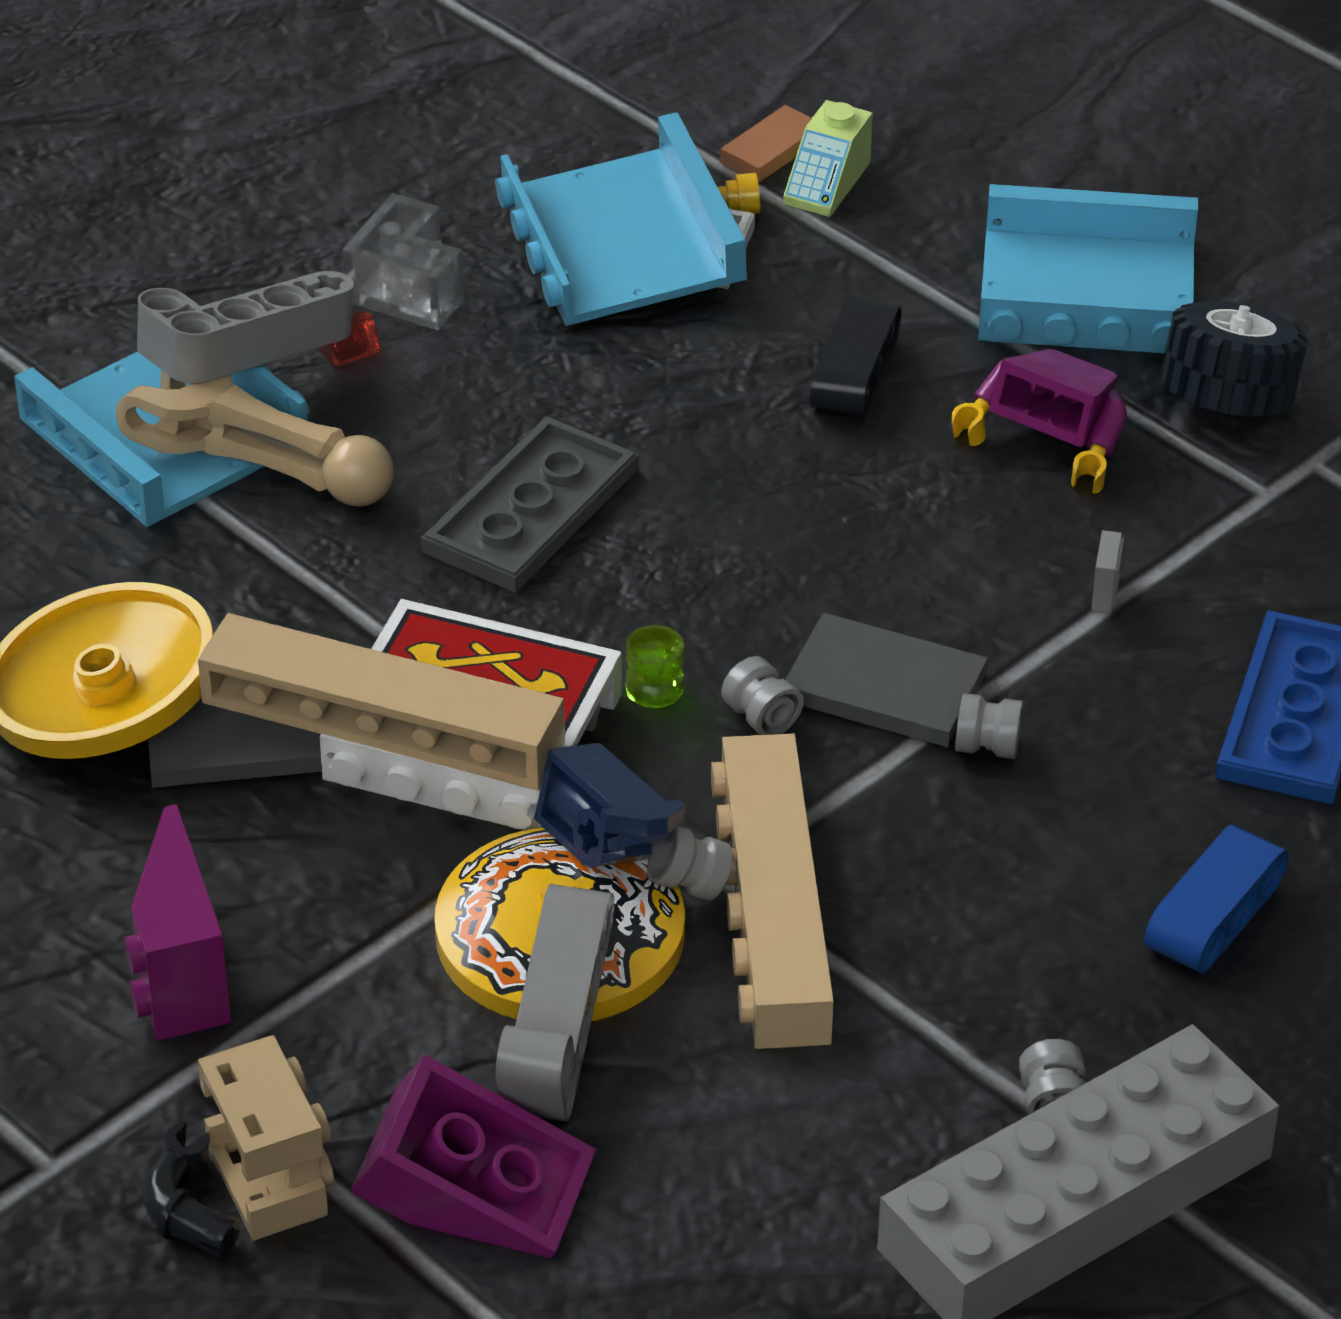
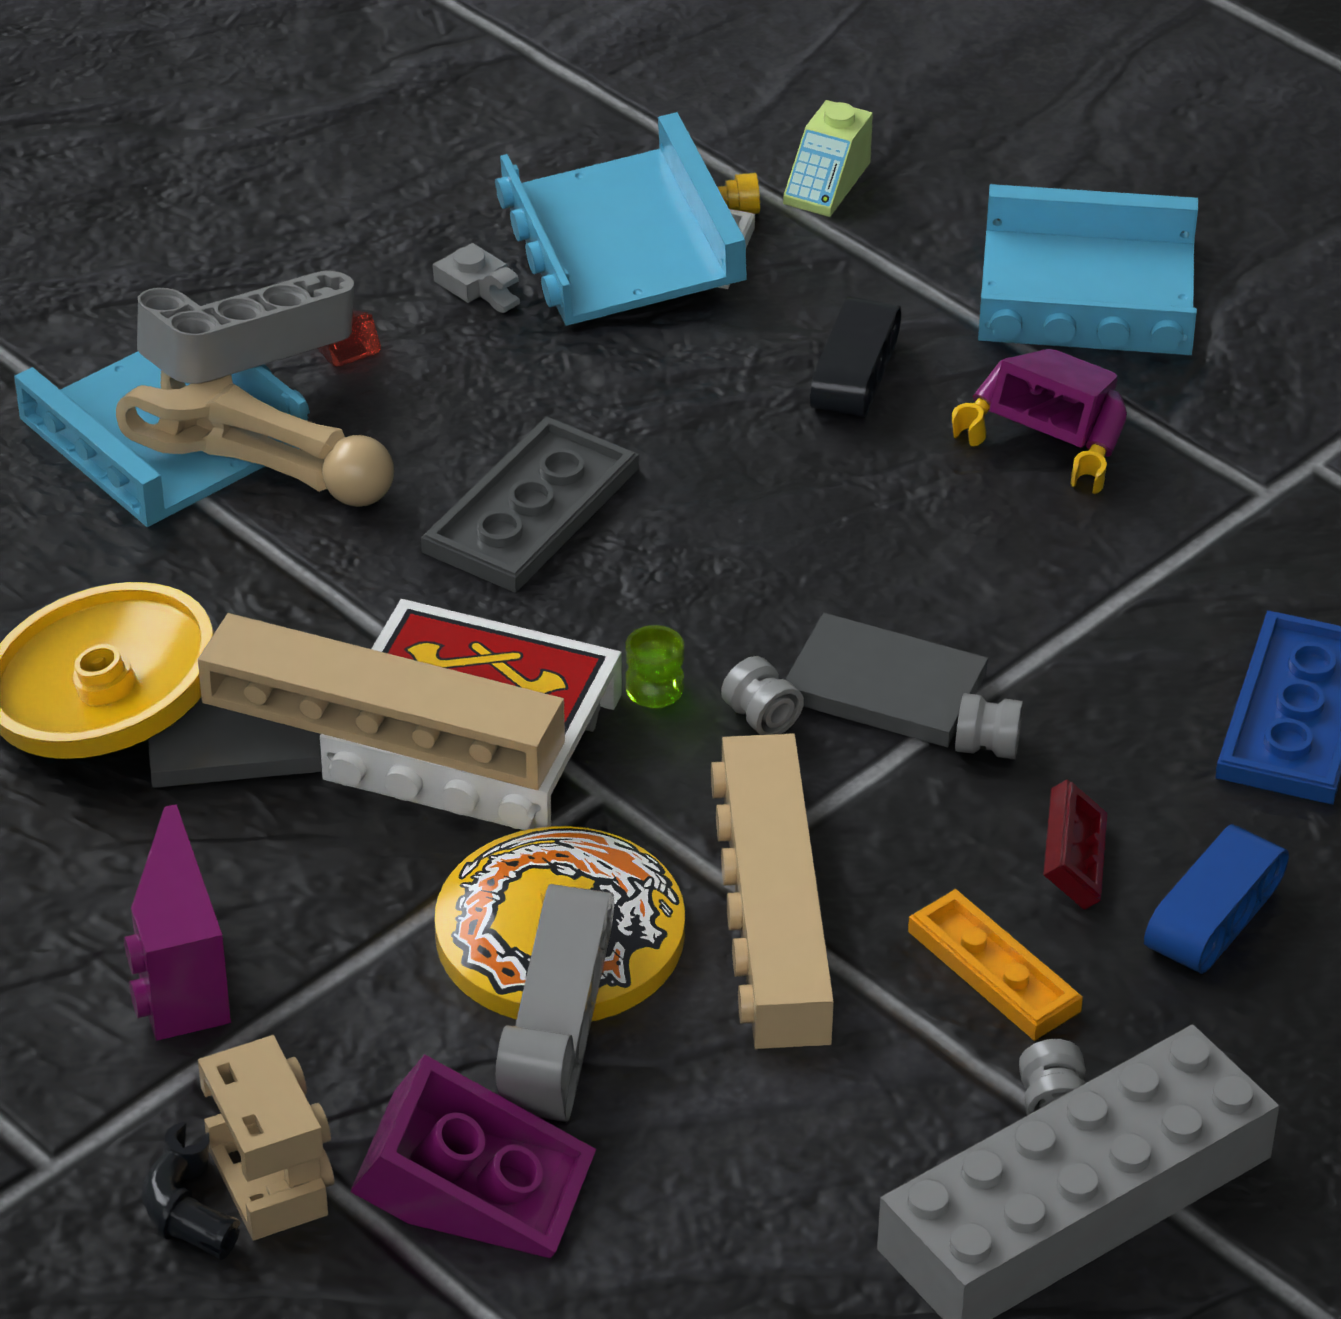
clear brick [342,193,463,330] -> none
dark blue piece [534,743,686,867] -> none
light grey wheel [647,826,732,901] -> none
nougat tile [720,105,812,183] -> none
light grey tile [1091,530,1124,613] -> none
black wheel [1159,301,1308,416] -> none
none -> light grey plate [433,243,520,313]
none -> light orange tile [908,889,1083,1041]
none -> dark red plate [1043,779,1107,910]

